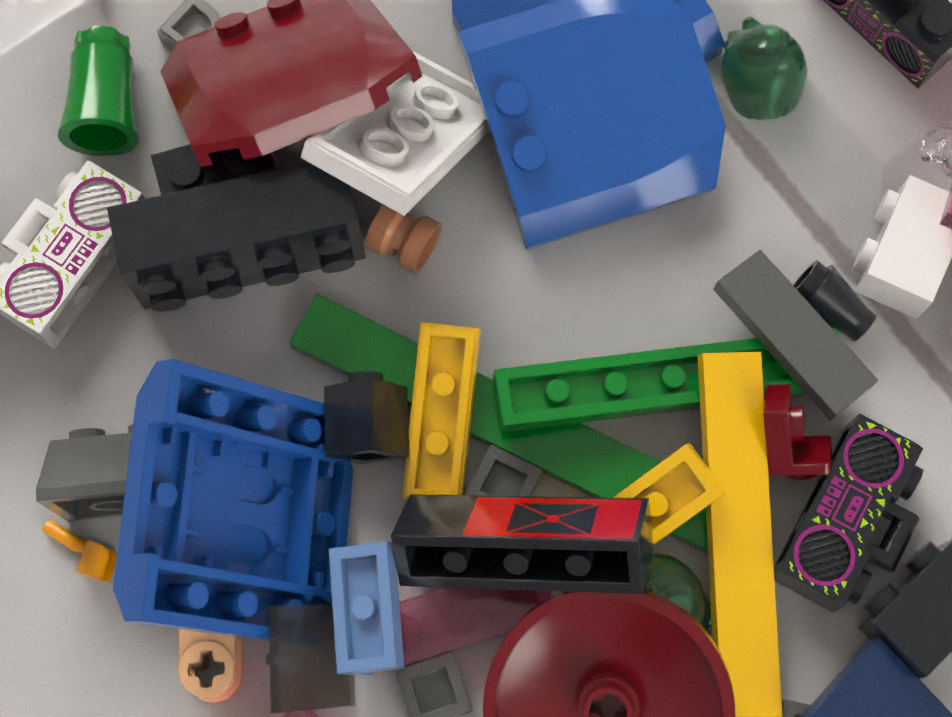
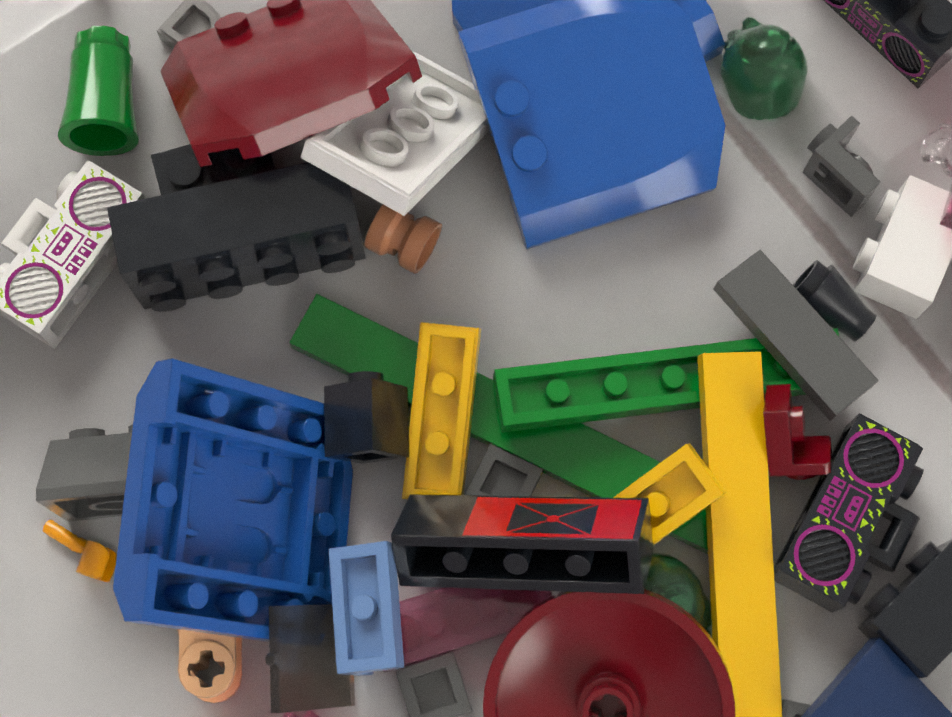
none -> dark grey bracket [802,116,881,217]

